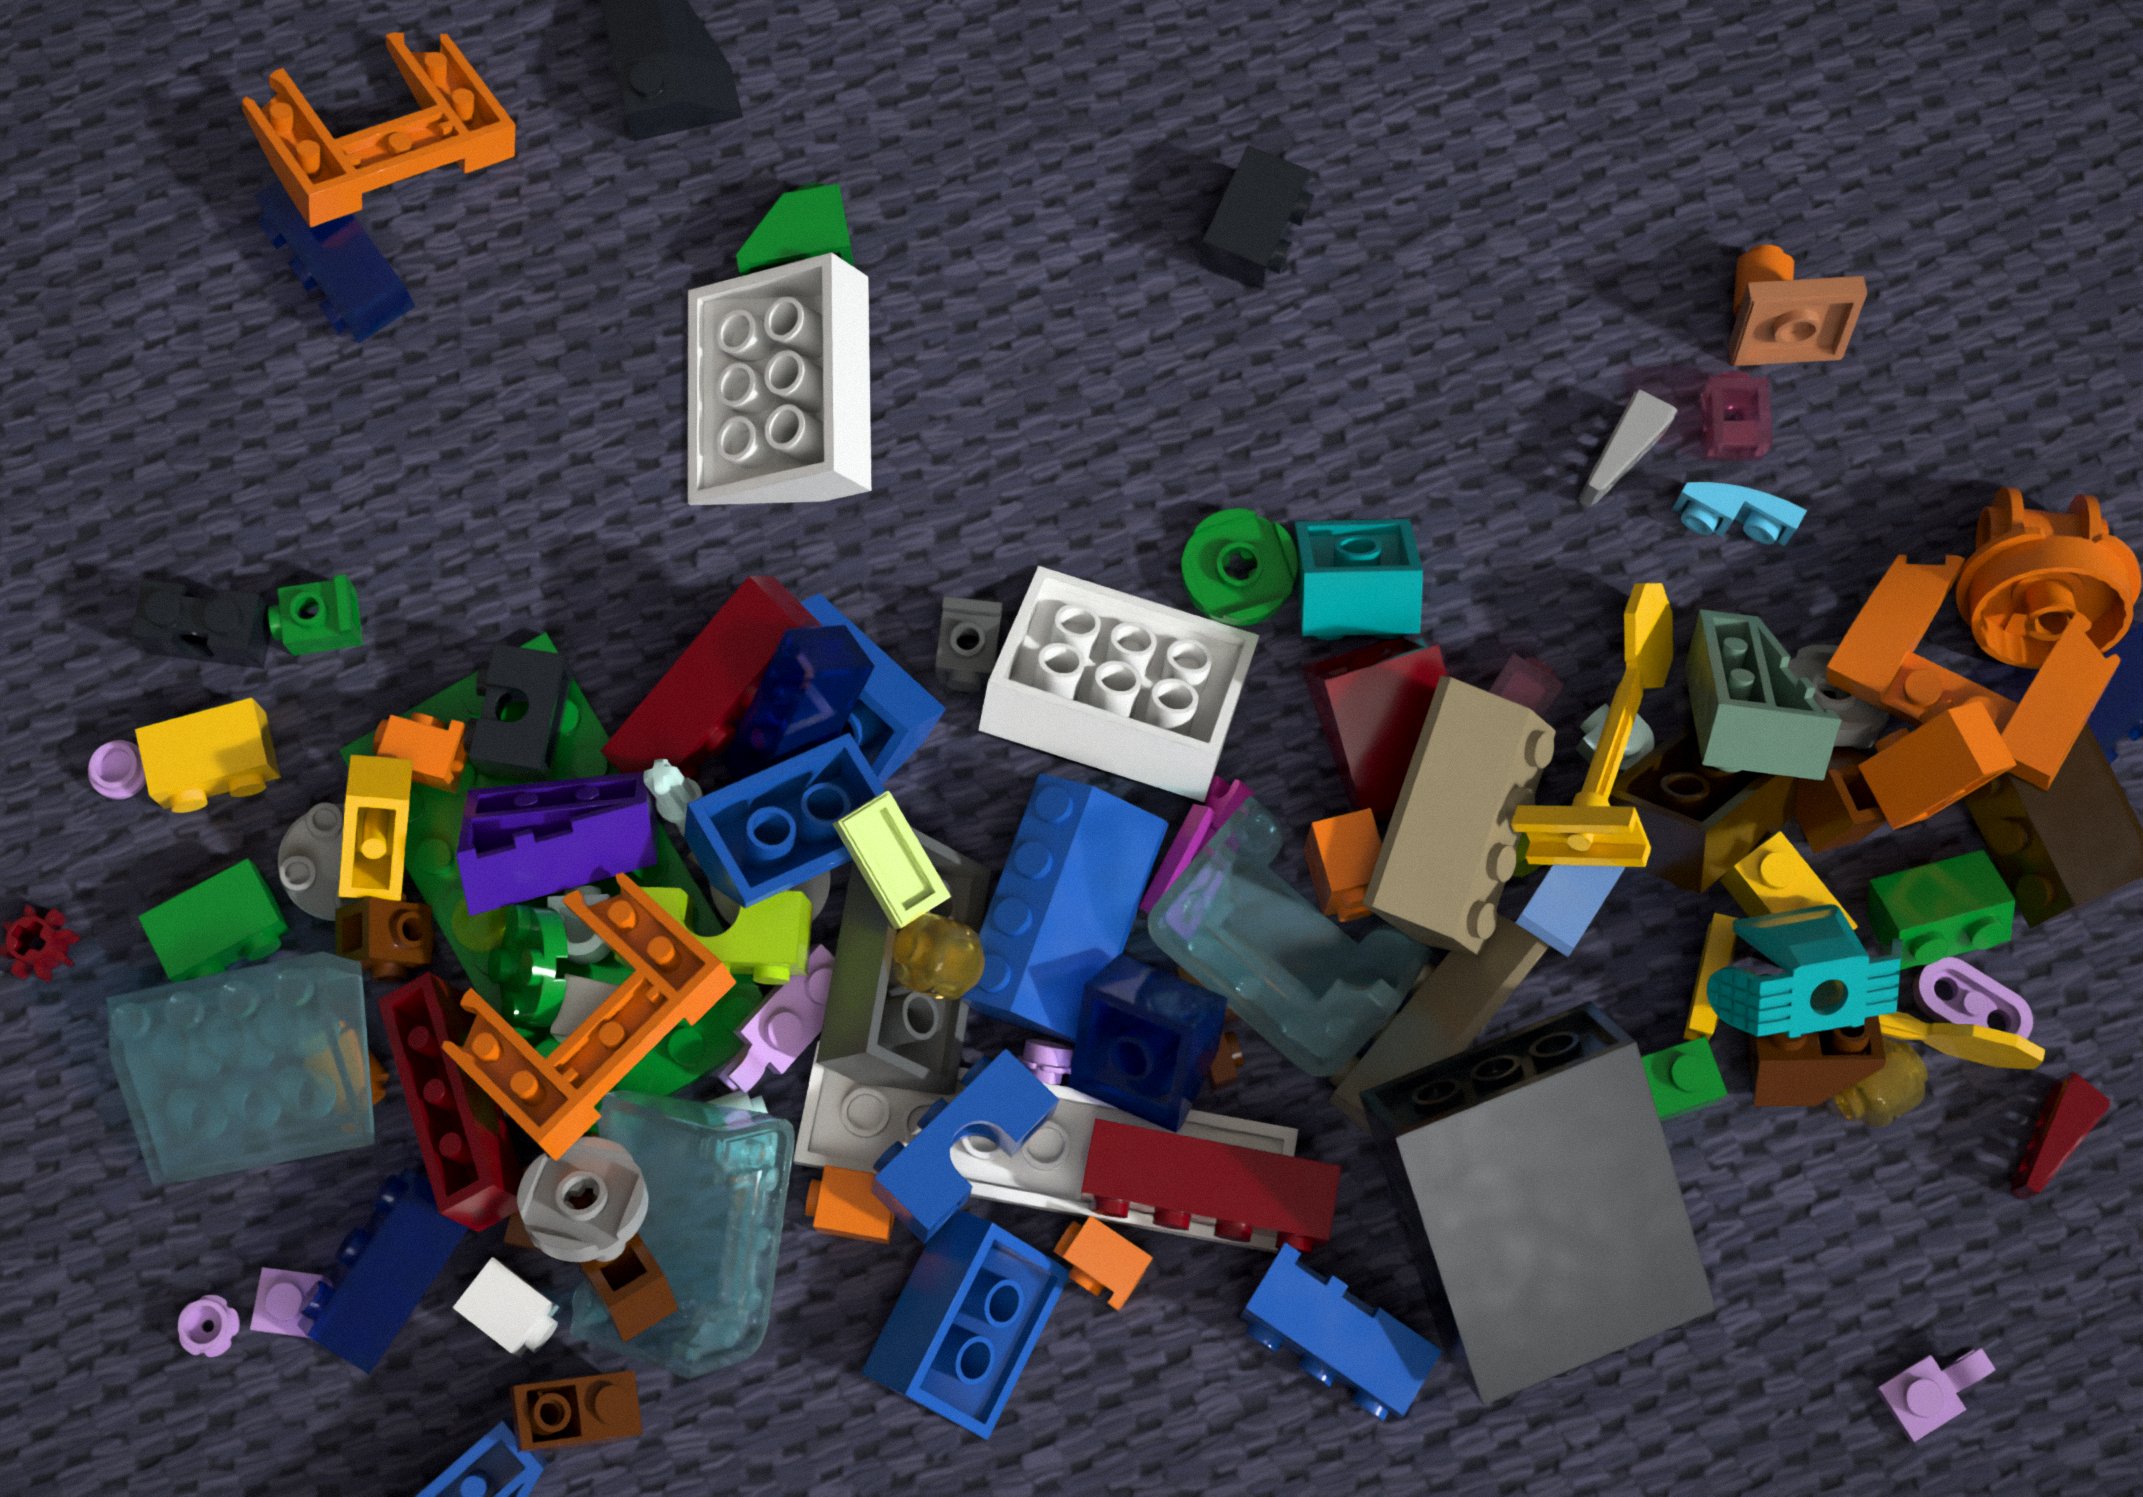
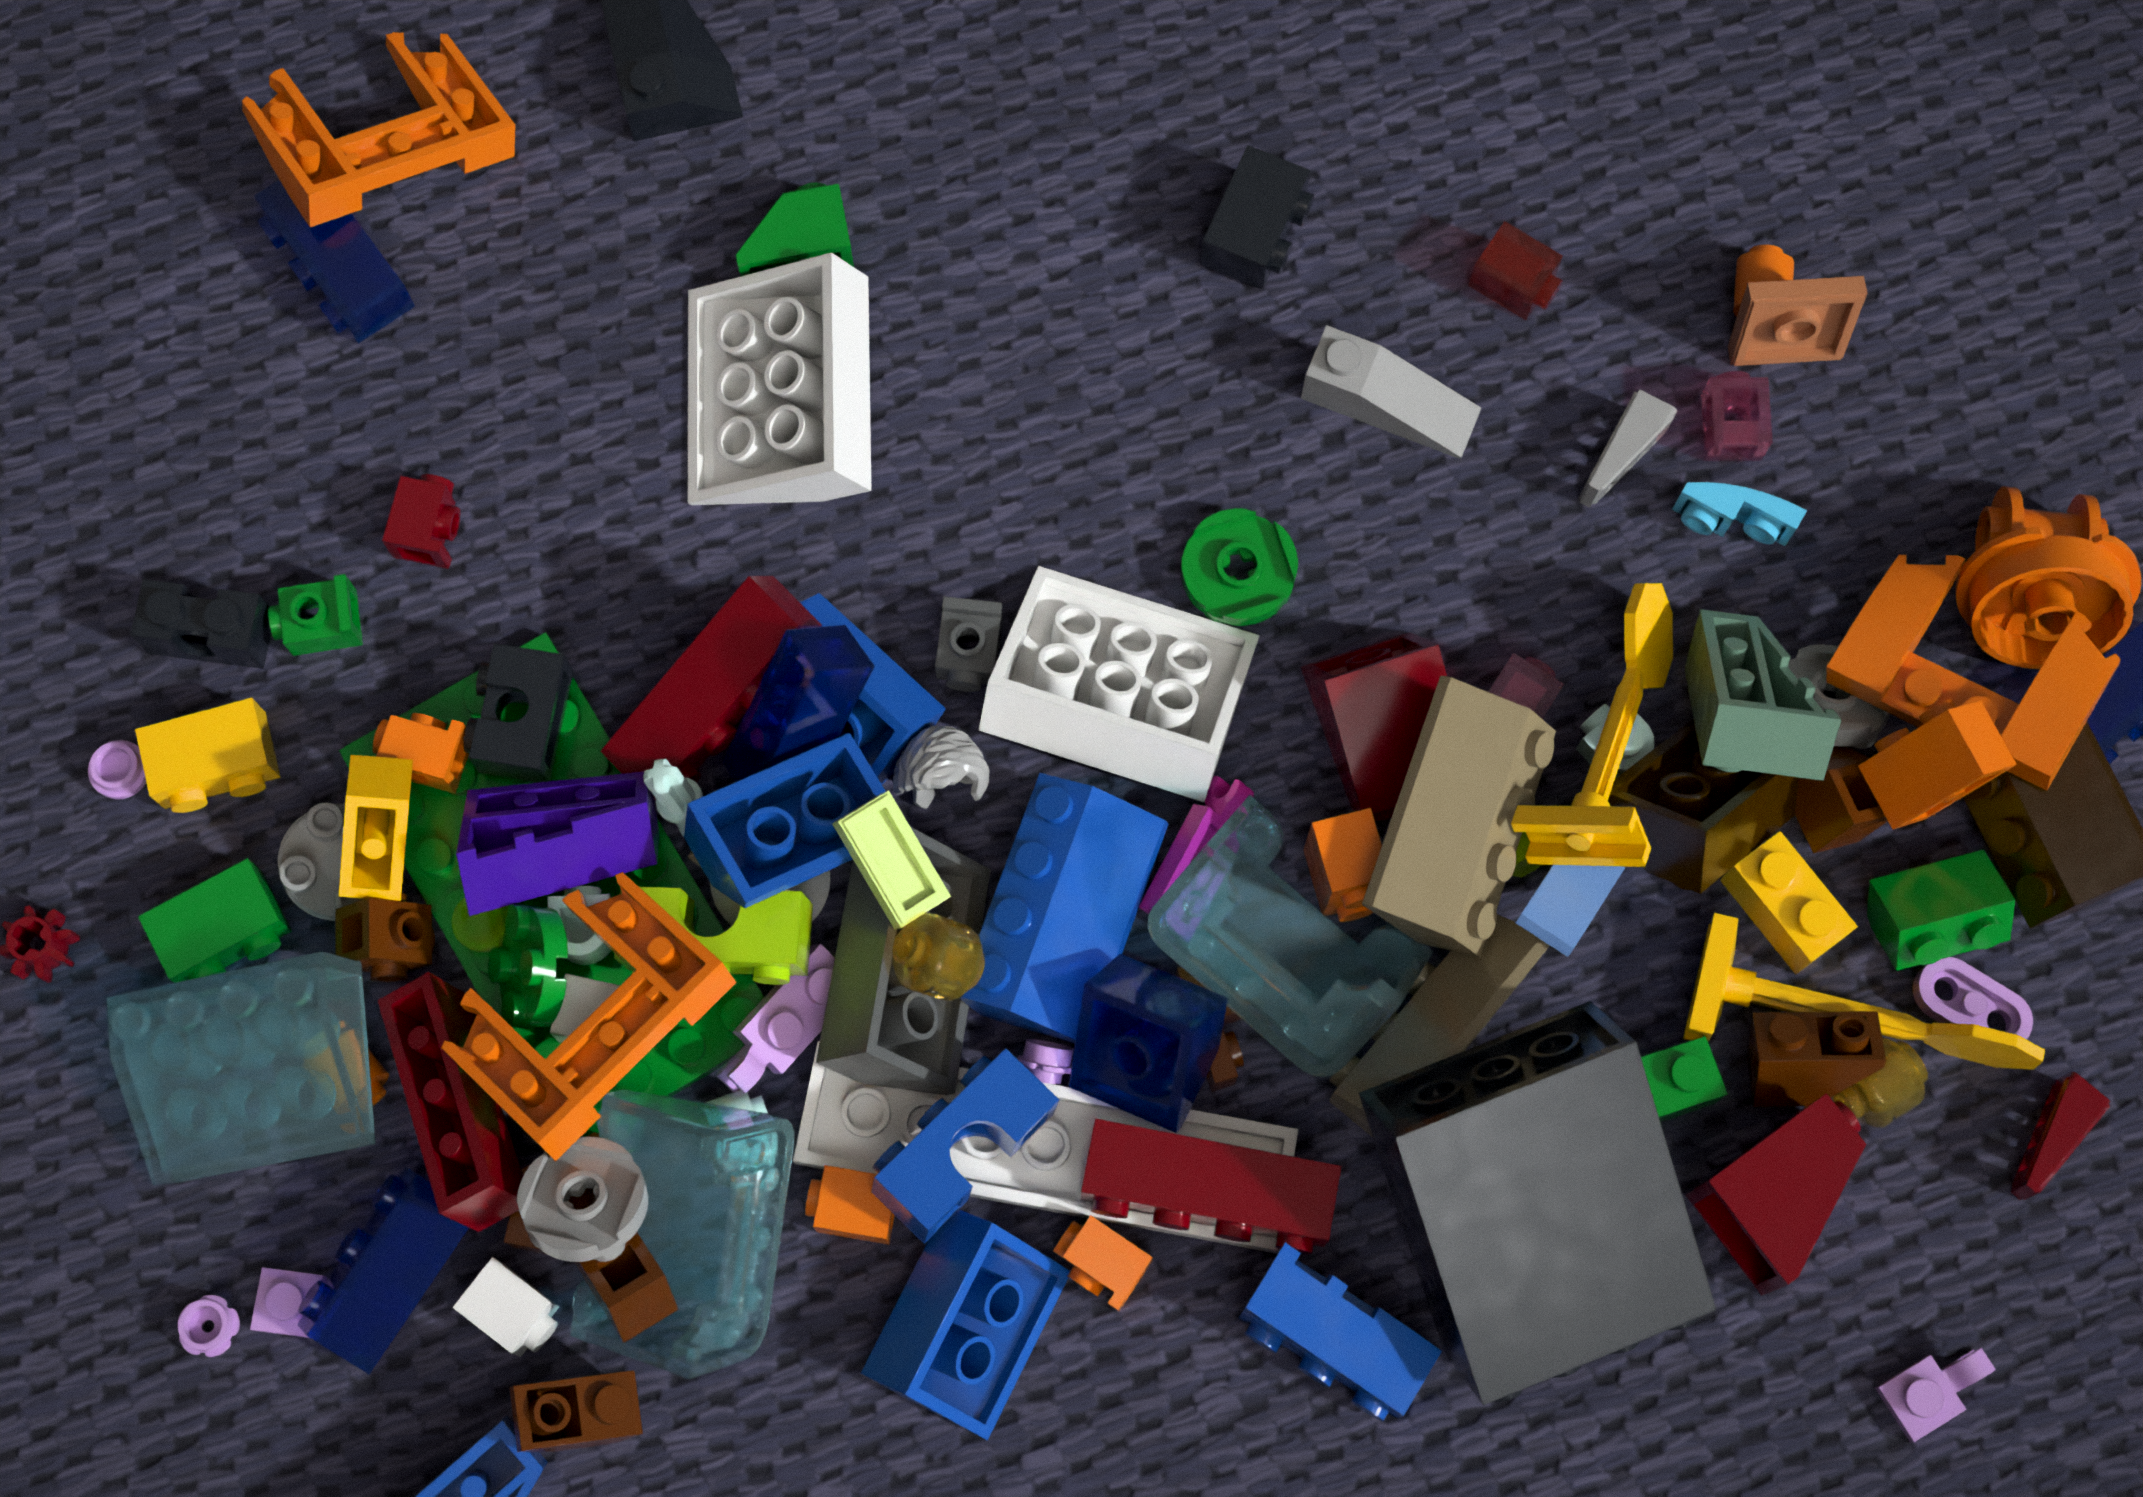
teal slope [1295,519,1423,640] -> none
teal piece [1707,904,1903,1038] -> none
none -> dark red brick [382,474,461,569]
none -> light grey hair [893,726,990,809]
none -> light grey slope [1301,325,1481,459]
none -> clear red brick [1468,221,1563,320]
none -> dark red slope [1685,1093,1866,1296]

